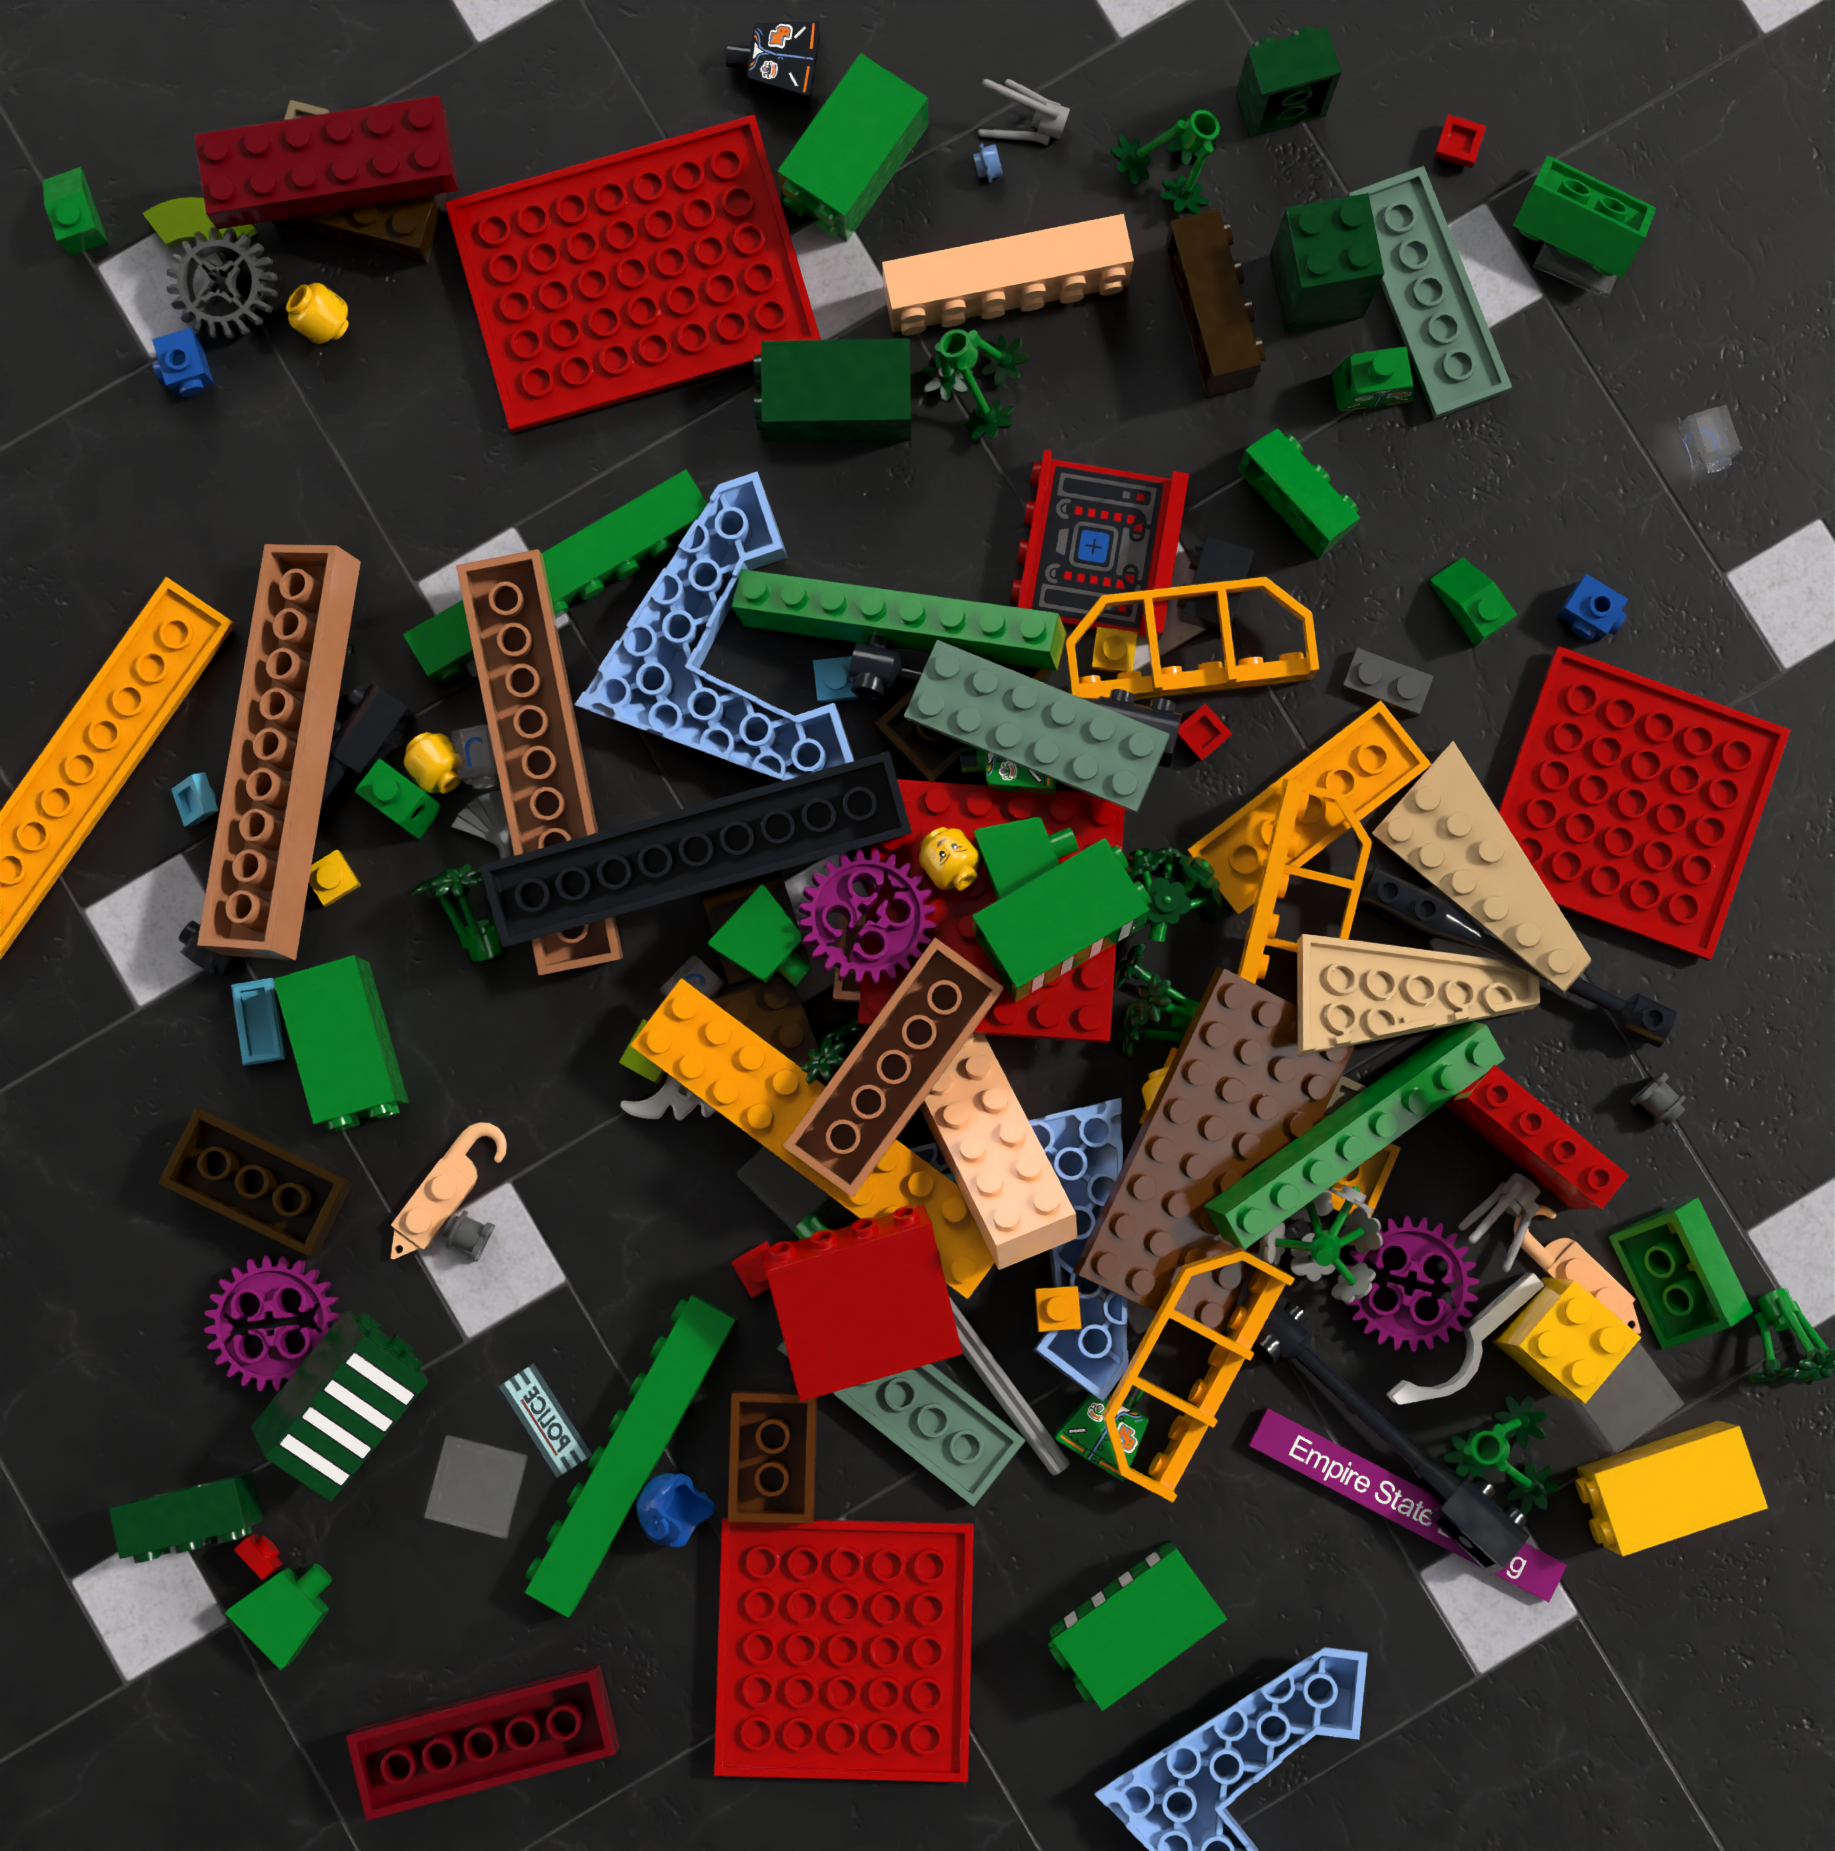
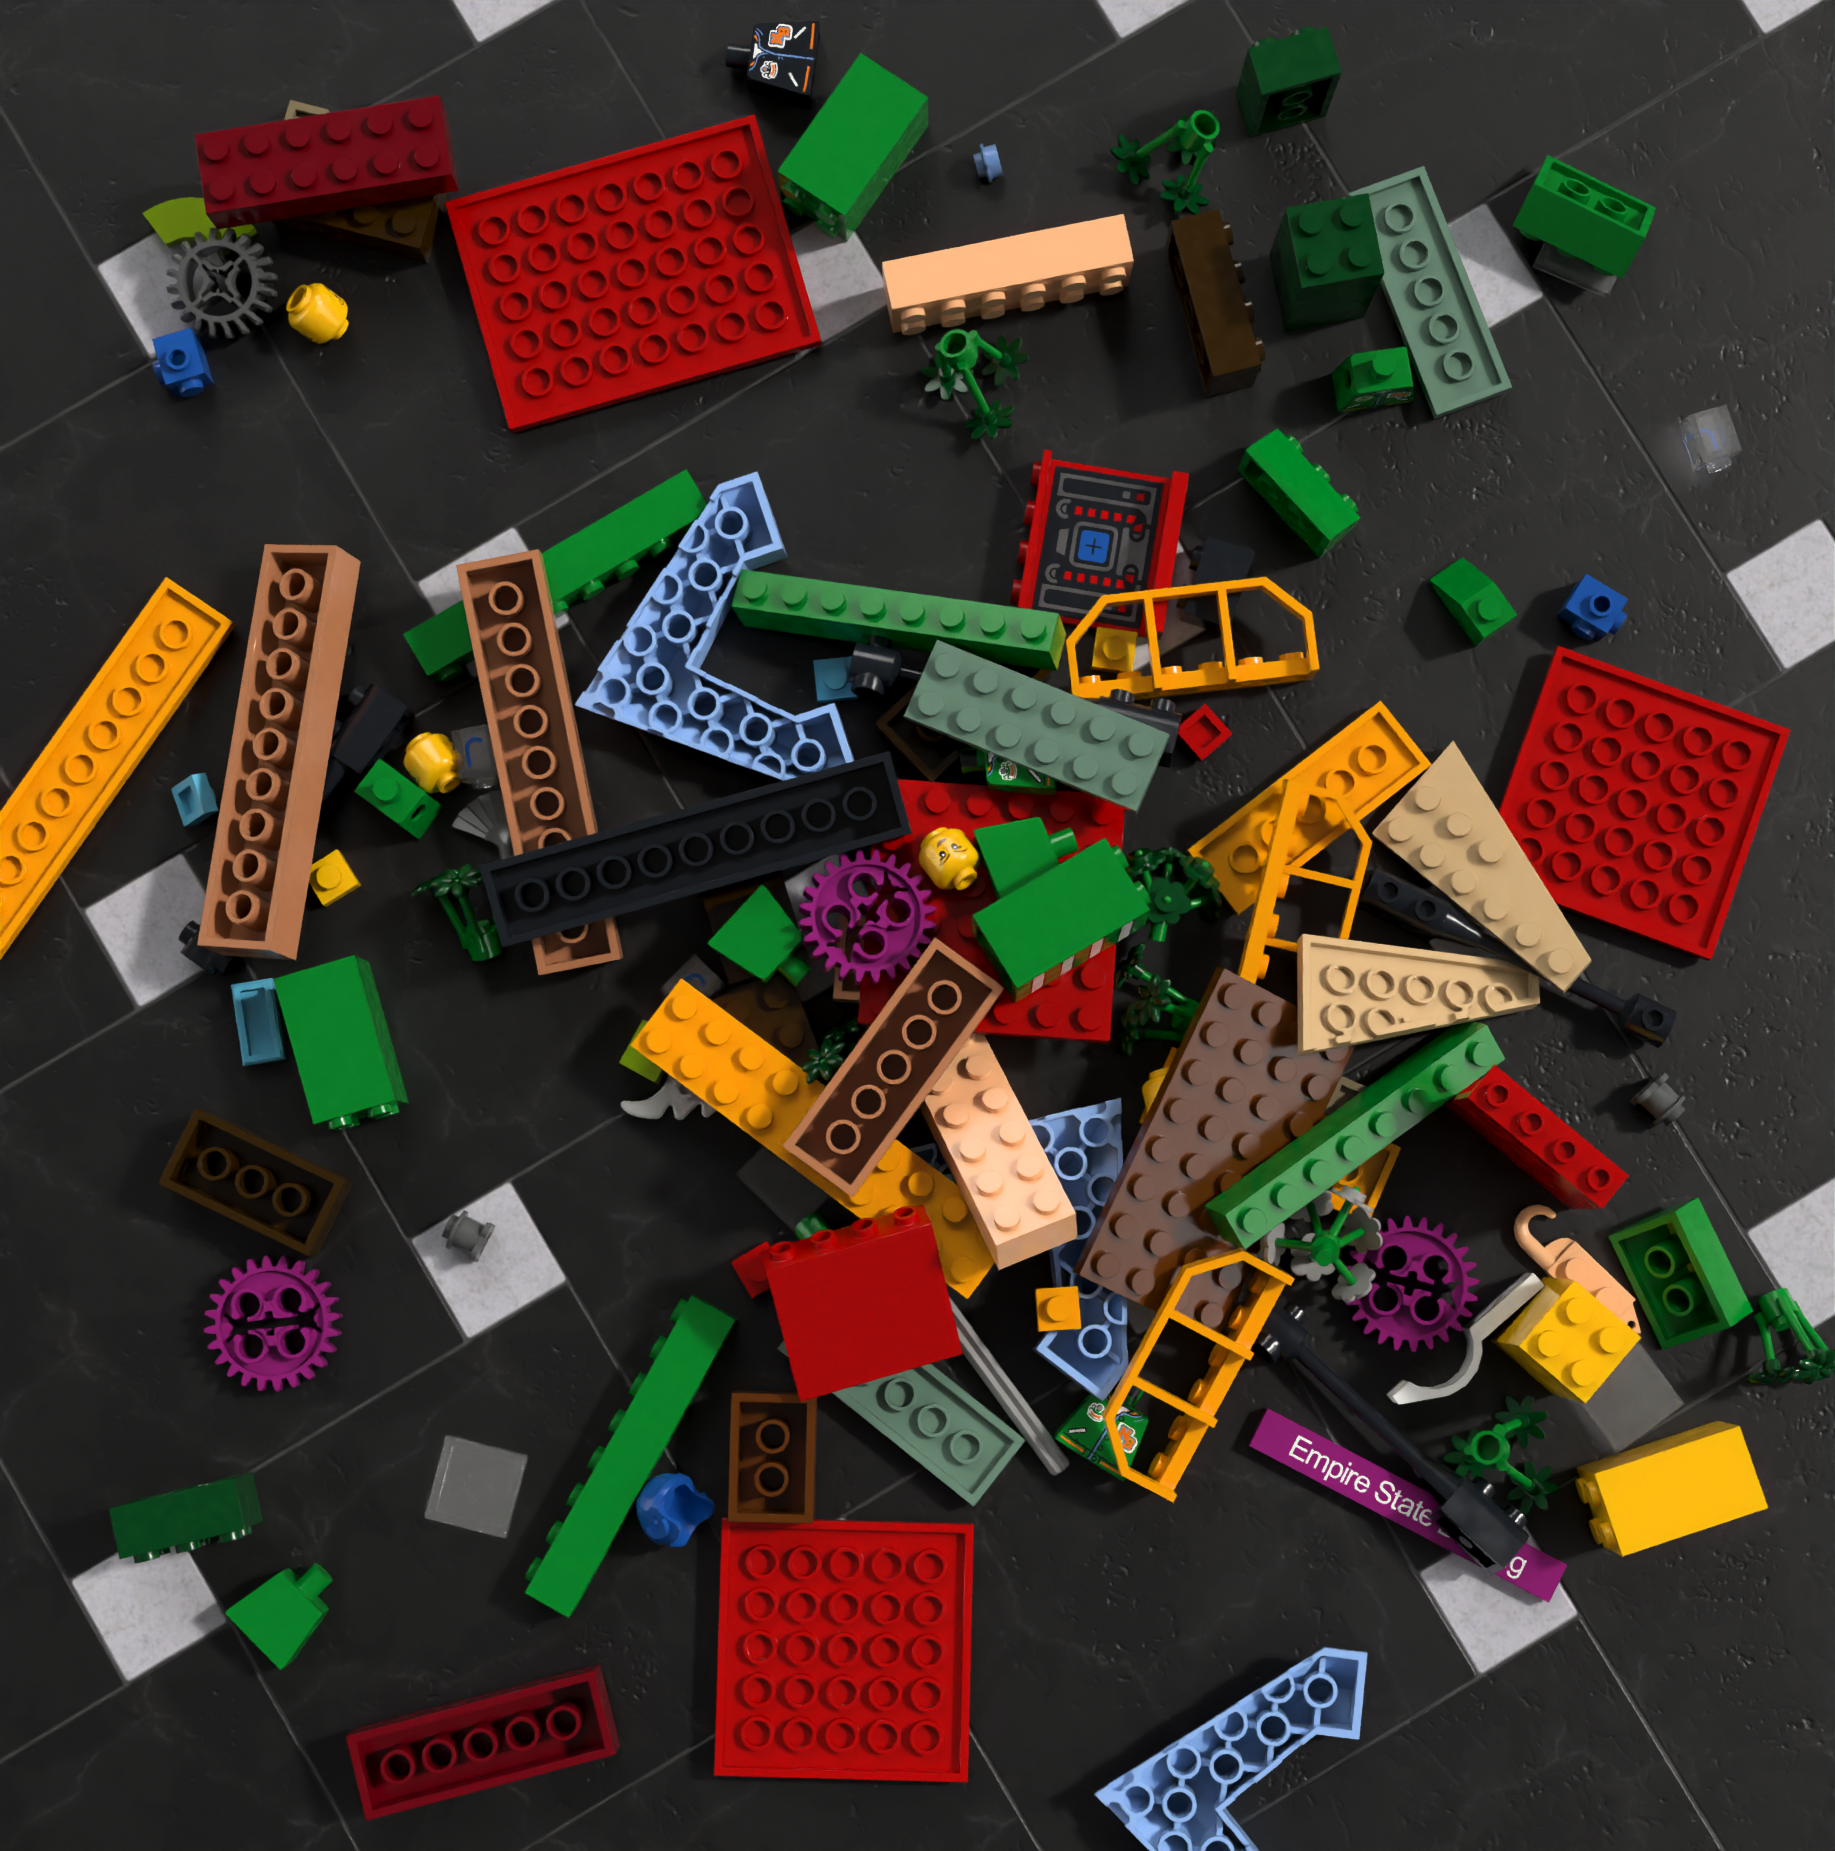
green slope [43,167,108,256] -> none
red plate [234,1534,283,1580] -> none
dark green brick [251,1308,429,1502] -> none
light nougat plate [391,1122,507,1259] -> none
clear light blue sticker [499,1364,592,1477] -> none
dark green brick [754,339,911,443] -> none
light grey plant [978,79,1070,145] -> none
green brick [1048,1540,1227,1711] -> none
dark grey plate [1341,648,1434,717] -> none
red plate [1434,114,1486,168] -> none
light grey plant [1458,1173,1540,1272] -> none

